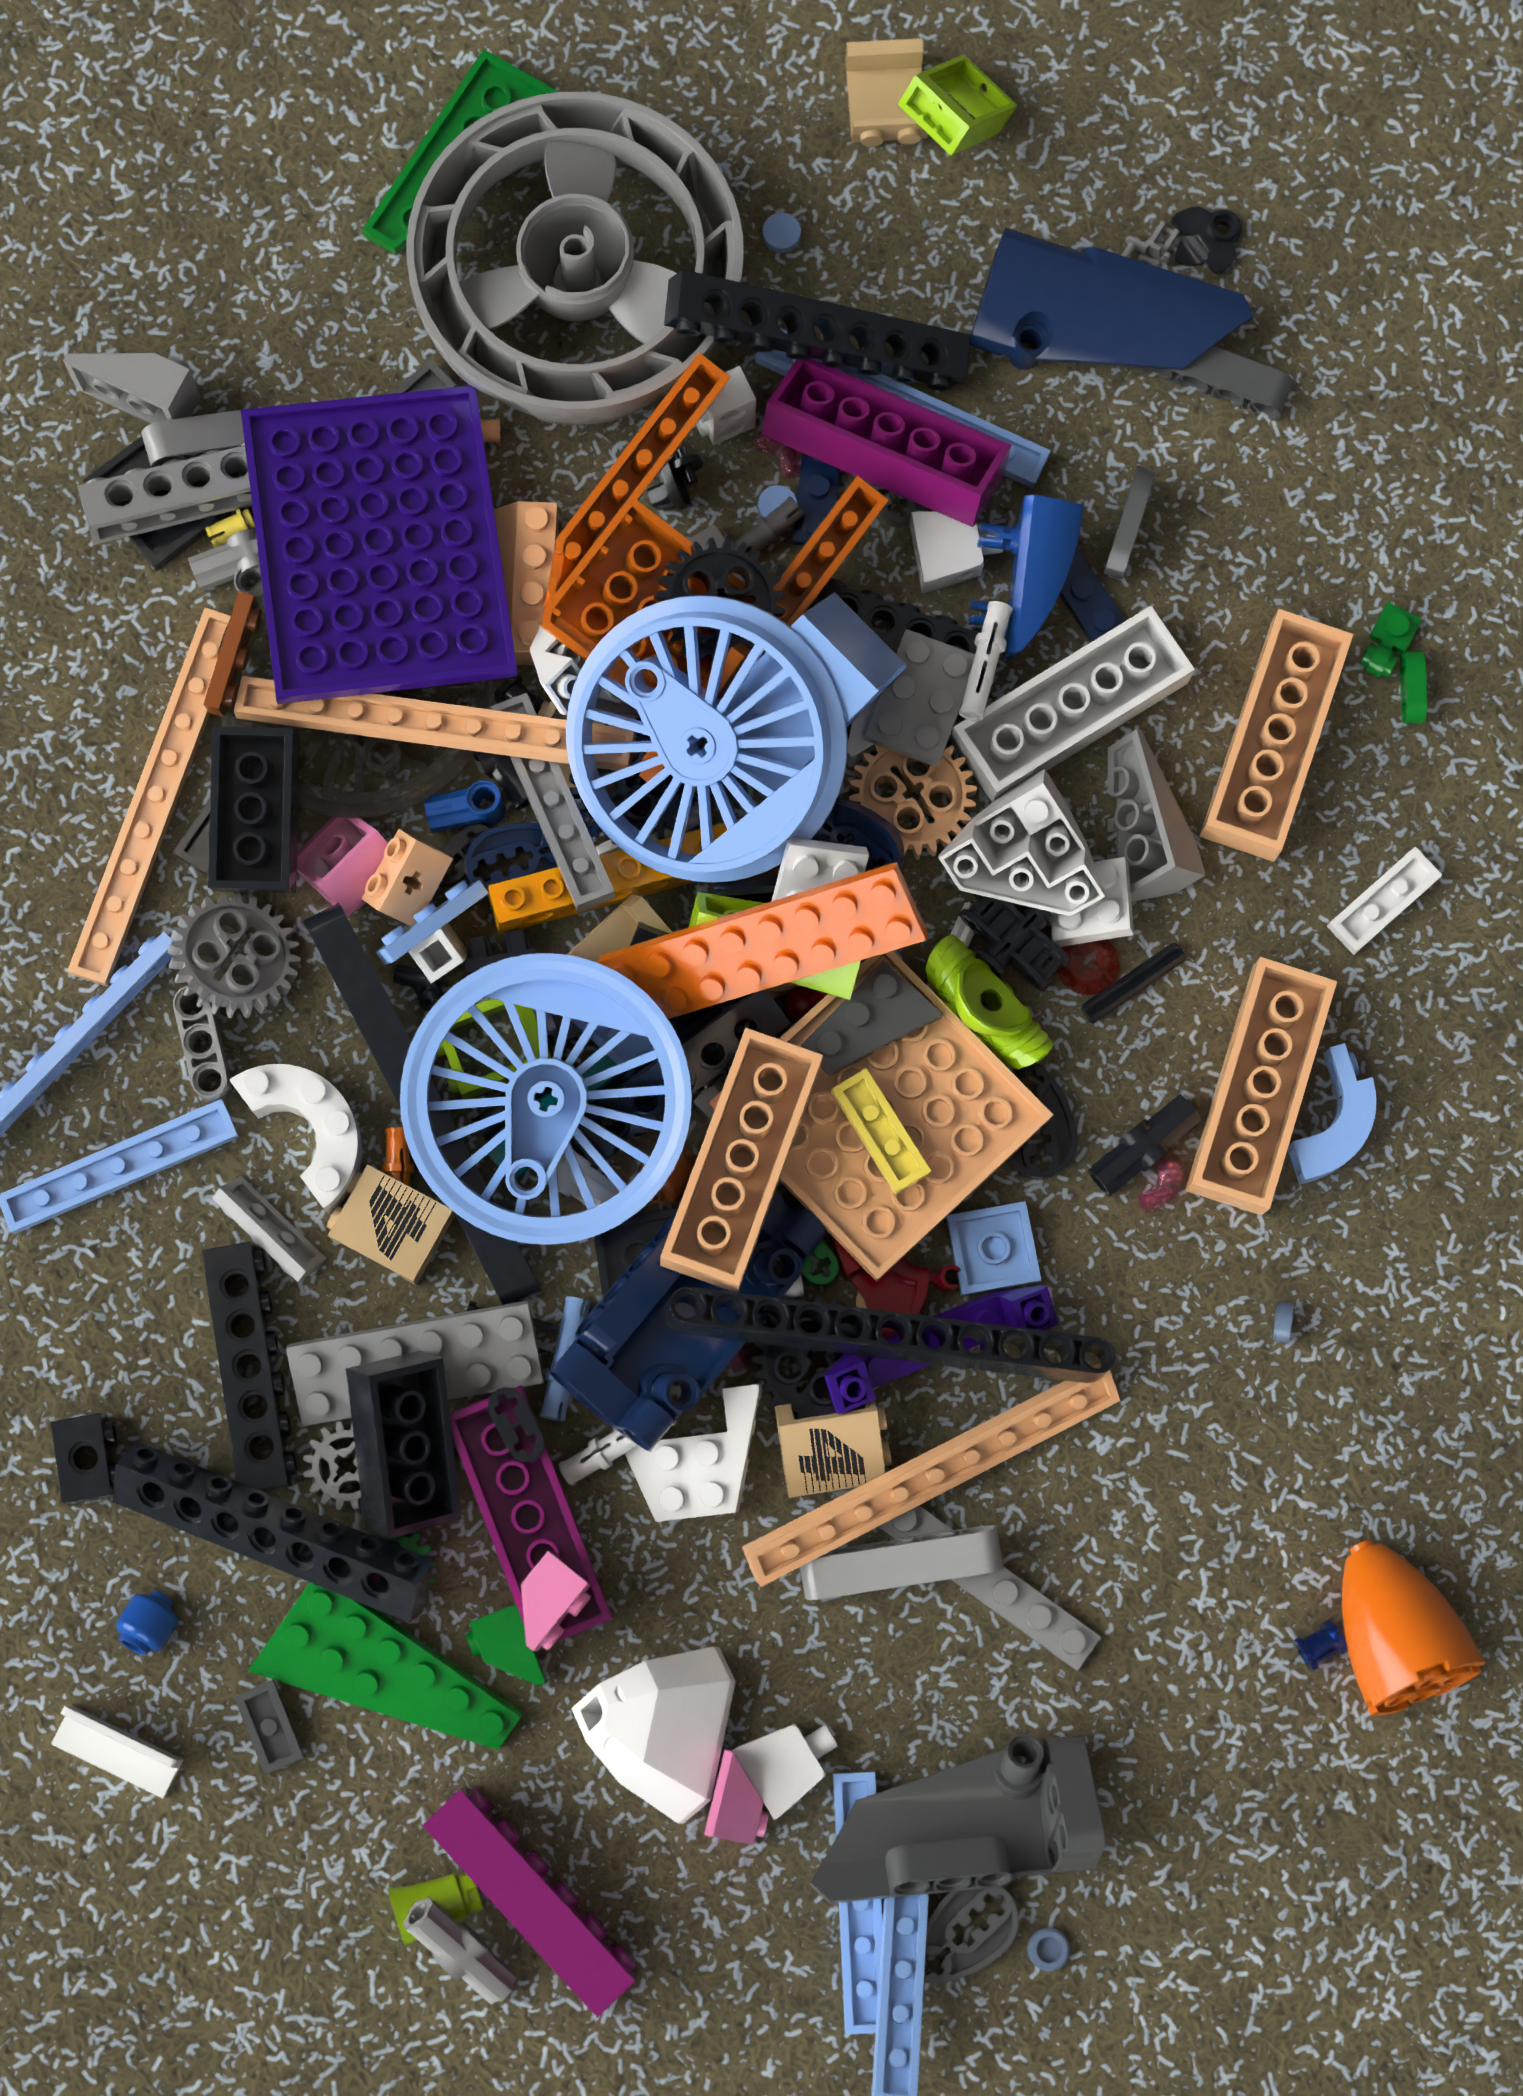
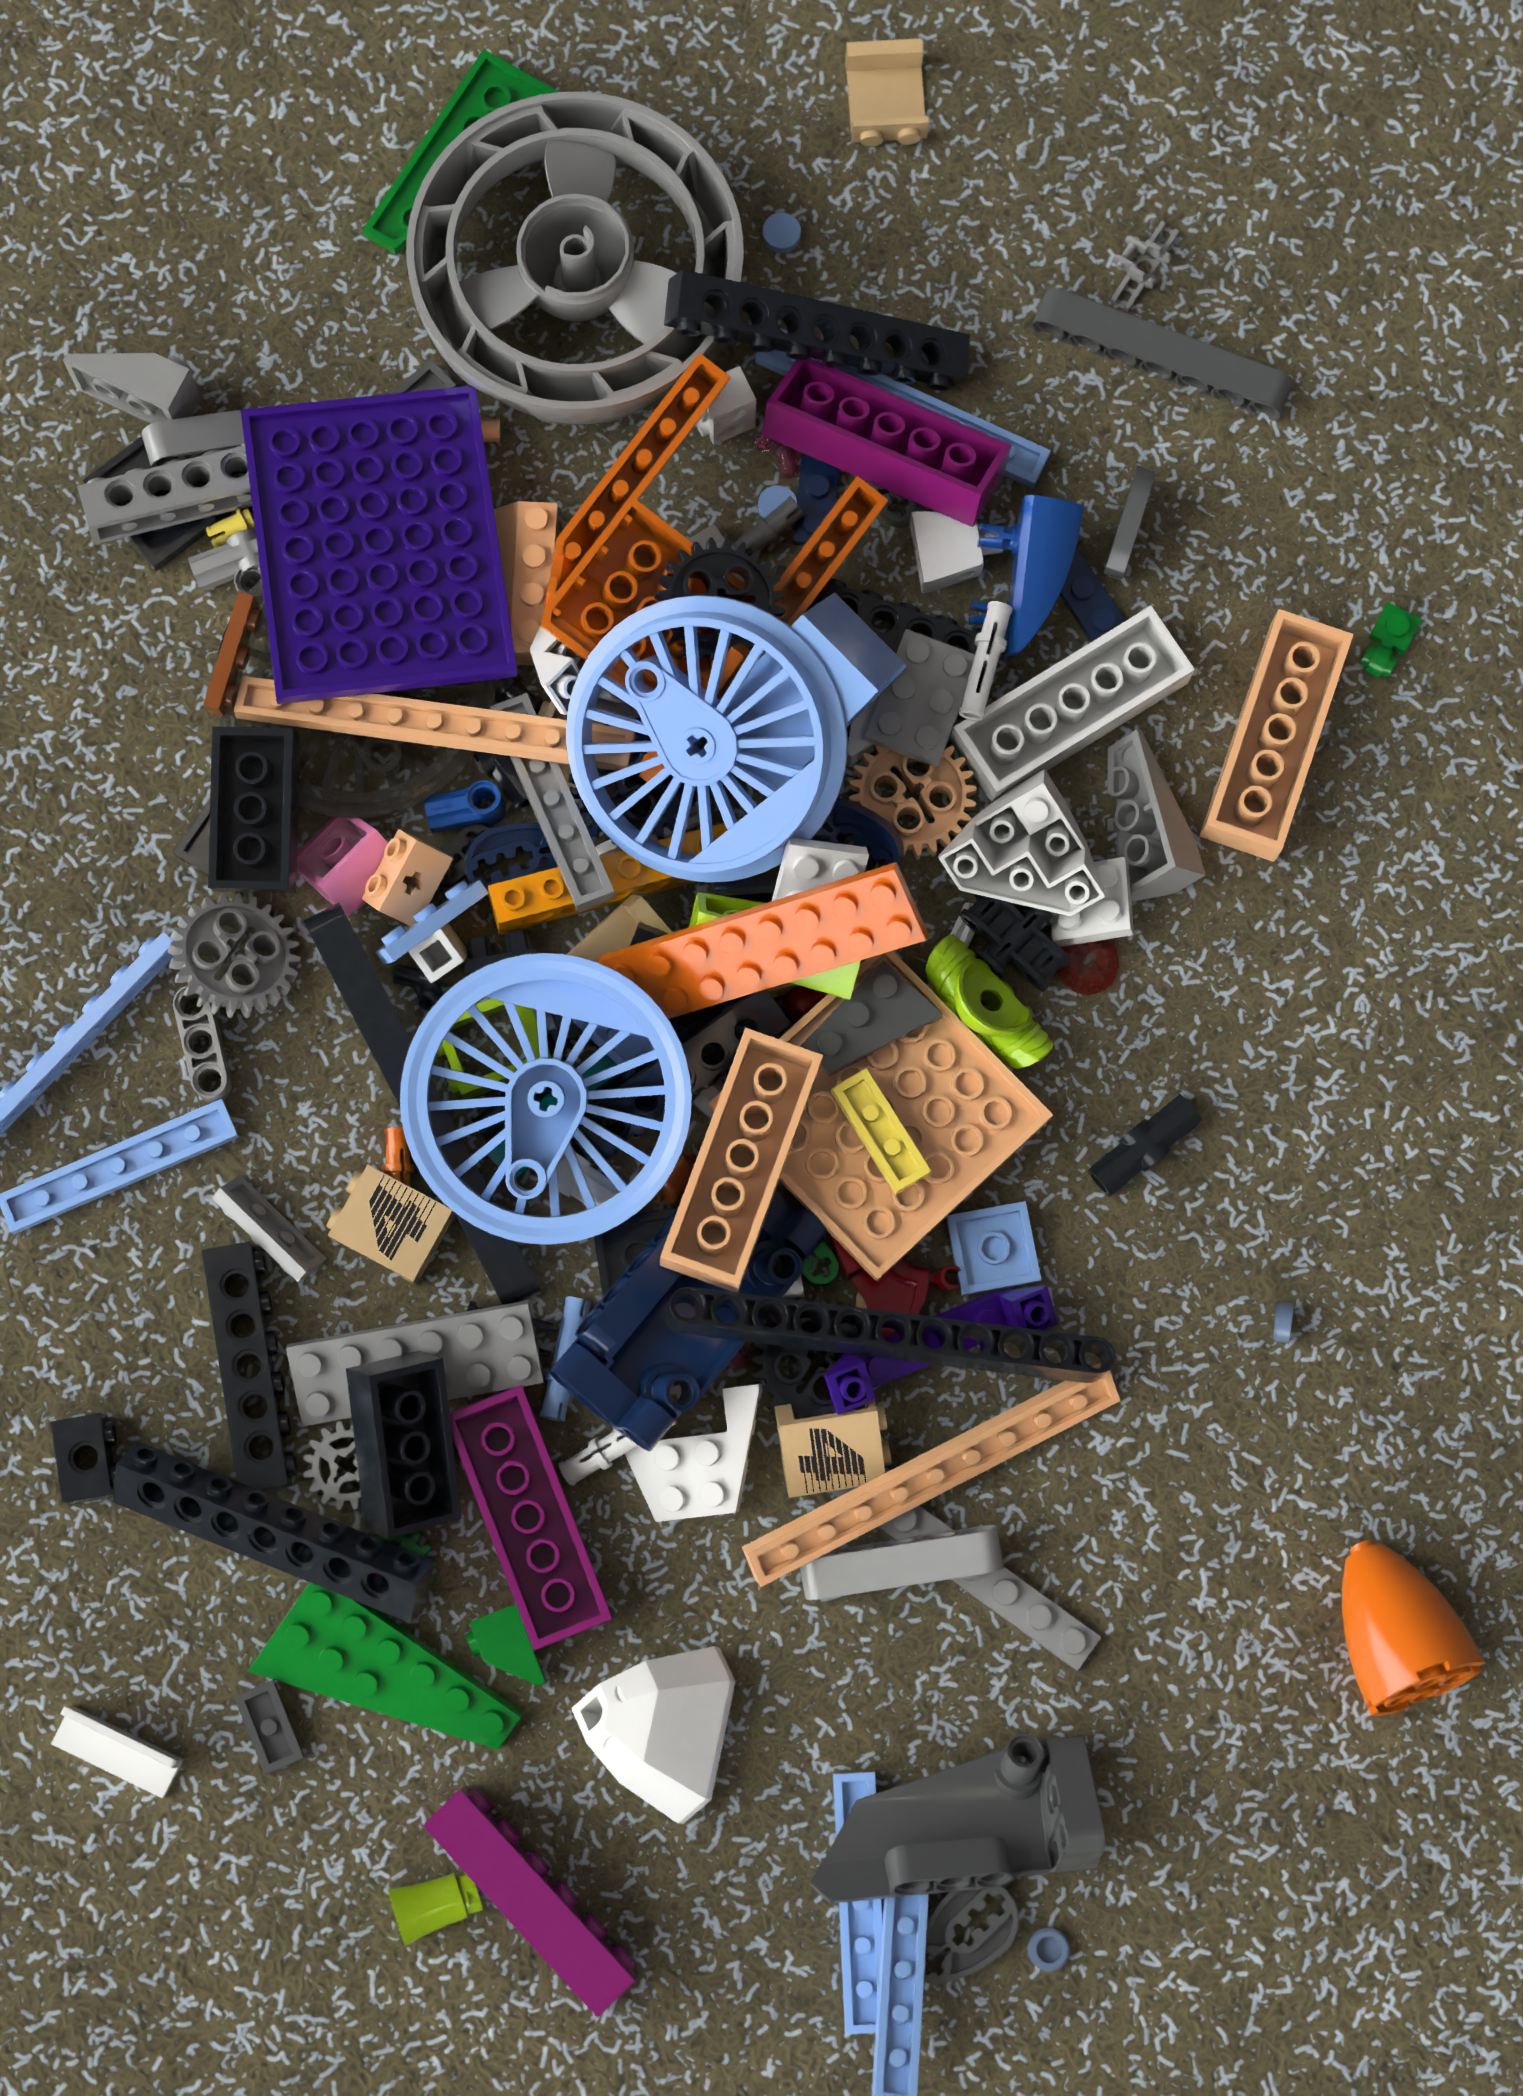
light nougat plate [67,608,231,987] -> none
blue head [116,1590,179,1656] -> none
white brick [229,1064,362,1214] -> none
light grey piece [403,1897,517,2005] -> none
black beam [488,1387,546,1463] -> none
bright pink slope [521,1551,591,1652] -> none
black hips [647,445,703,510] -> none
bright pink slope [704,1748,769,1845] -> none
white torso [732,1723,838,1820] -> none
lime window [897,55,1017,156] -> none
dark blue panel [969,227,1254,370] -> none
black piece [1006,1063,1078,1179] -> none
black axle [1081,943,1186,1023] -> none
clear pink arm [1136,1157,1183,1214] -> none
black plate [1171,206,1242,274] -> none
light nougat brick [1185,957,1337,1215] -> none
light blue arch [1288,1043,1376,1185] -> none
clear blue bush [1293,1619,1348,1672] -> none
white plate [1327,846,1442,955] -> none
green beam [1399,651,1427,724] -> none

